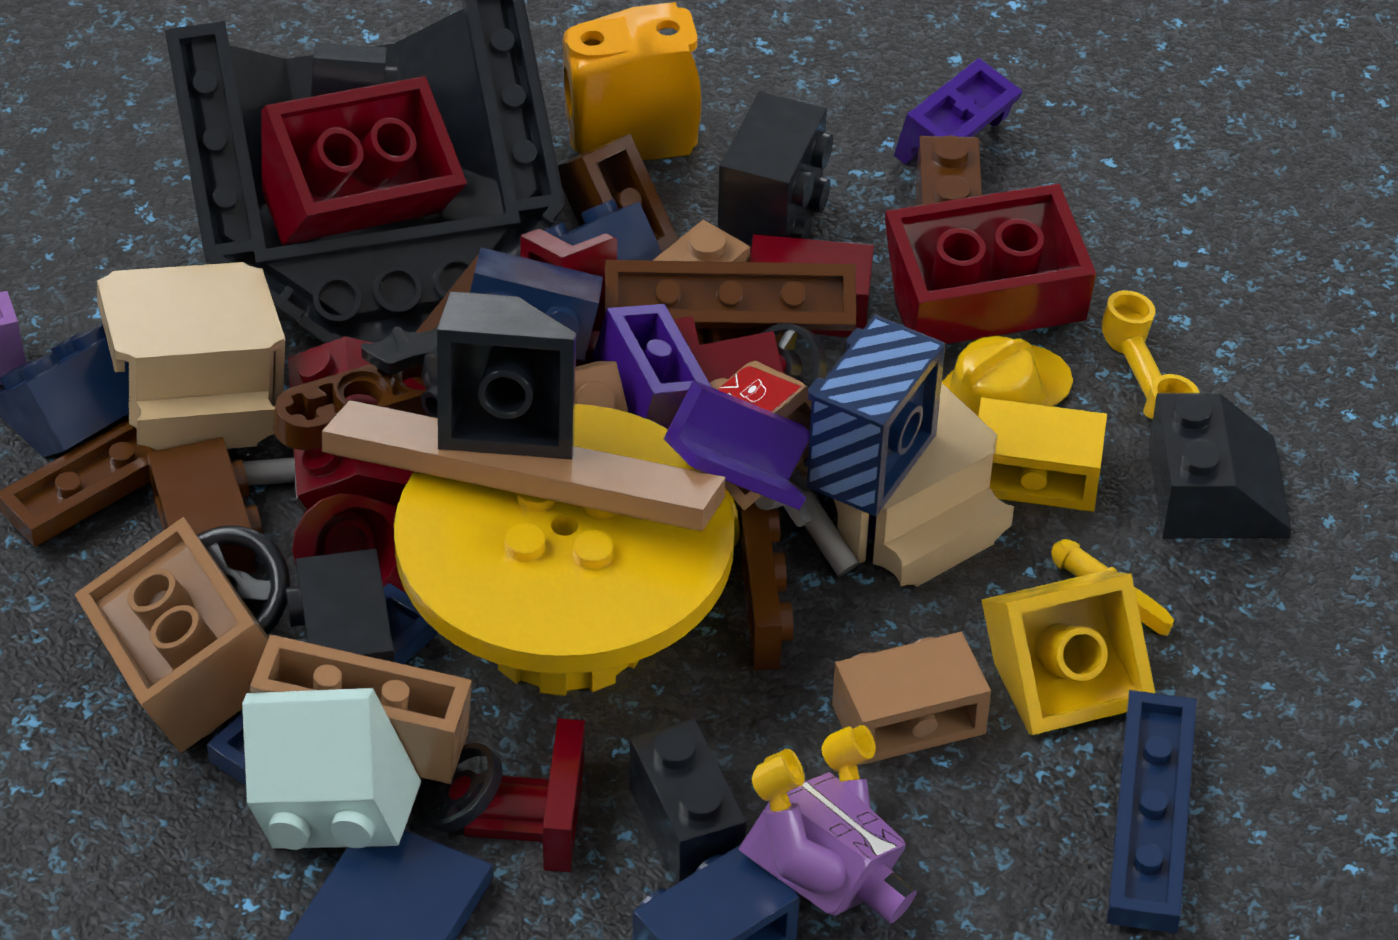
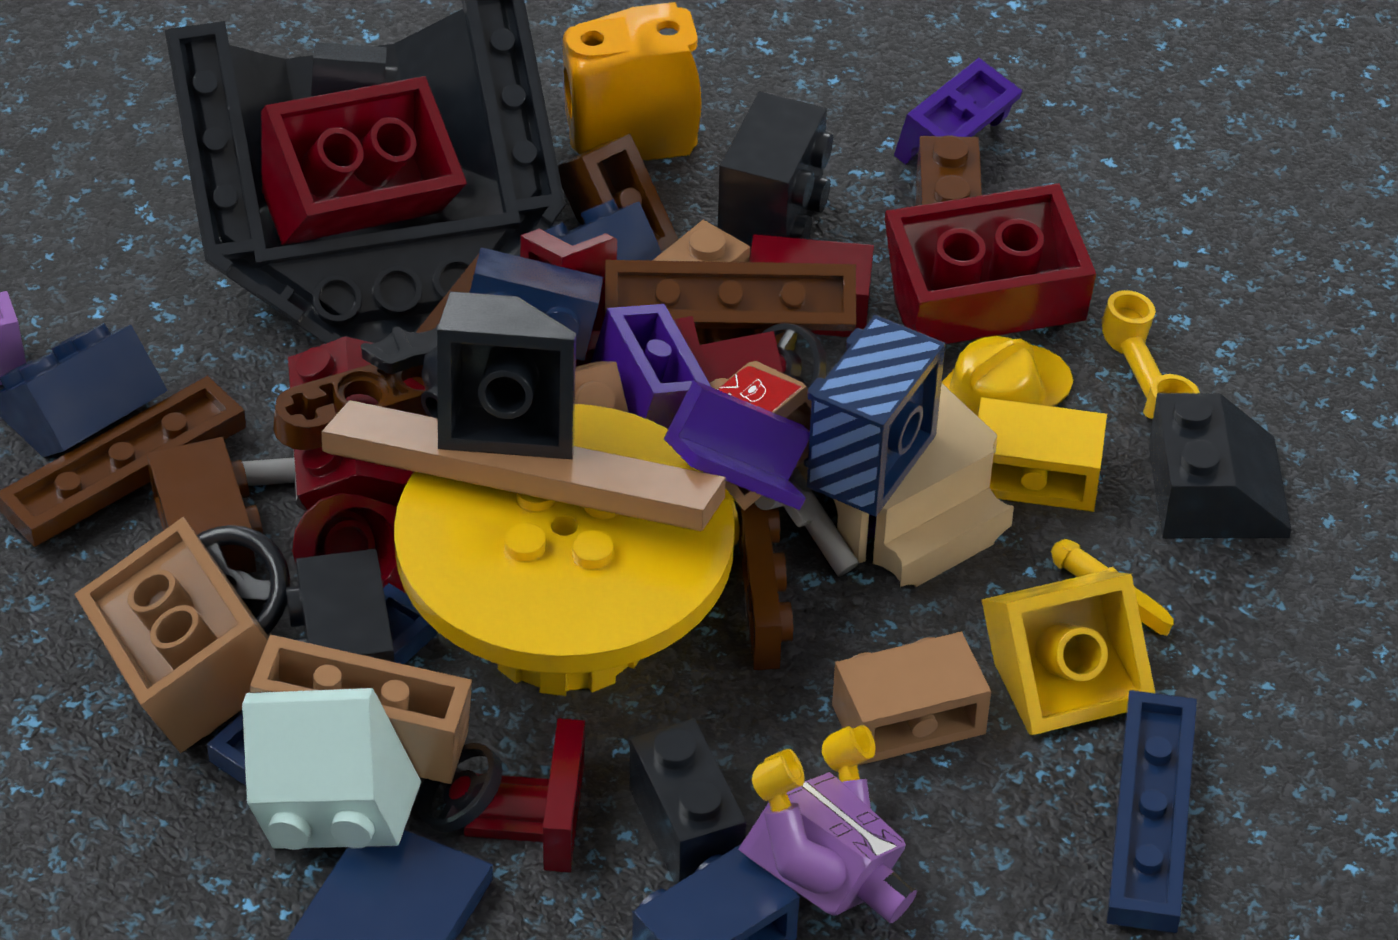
tan piece [97,262,285,451] -> none

